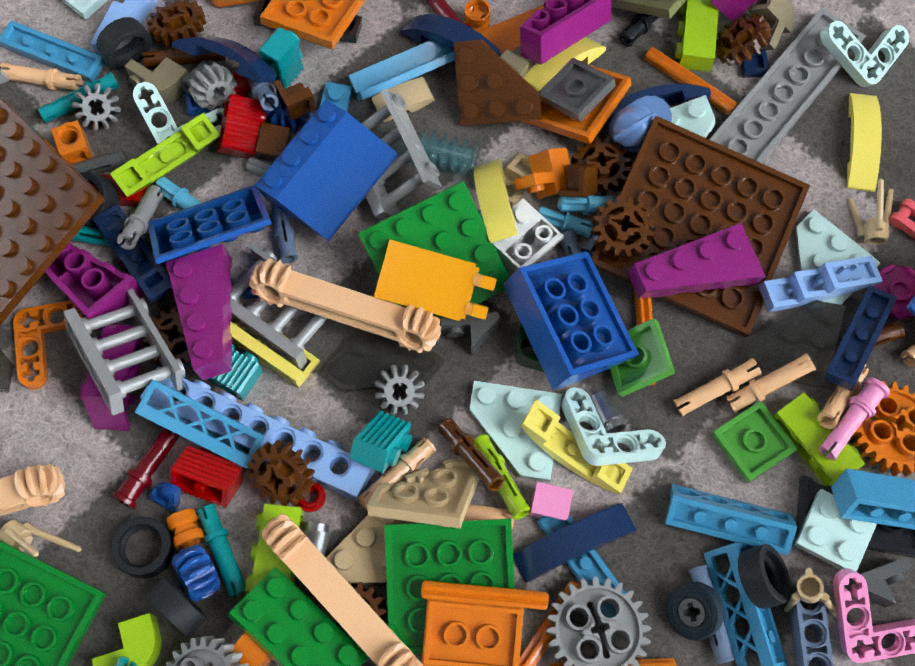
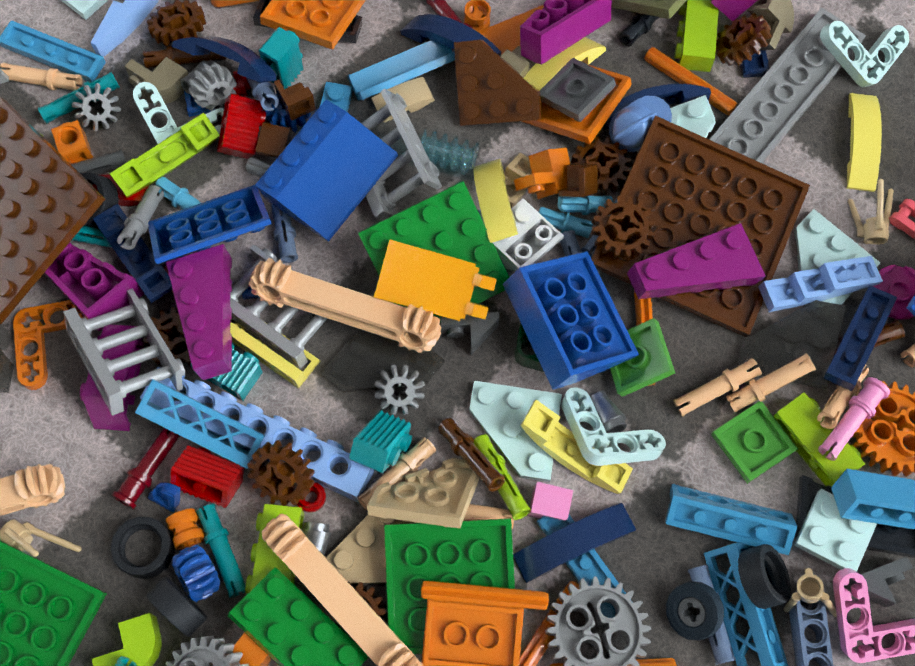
black tyre [96,17,152,69] -> none

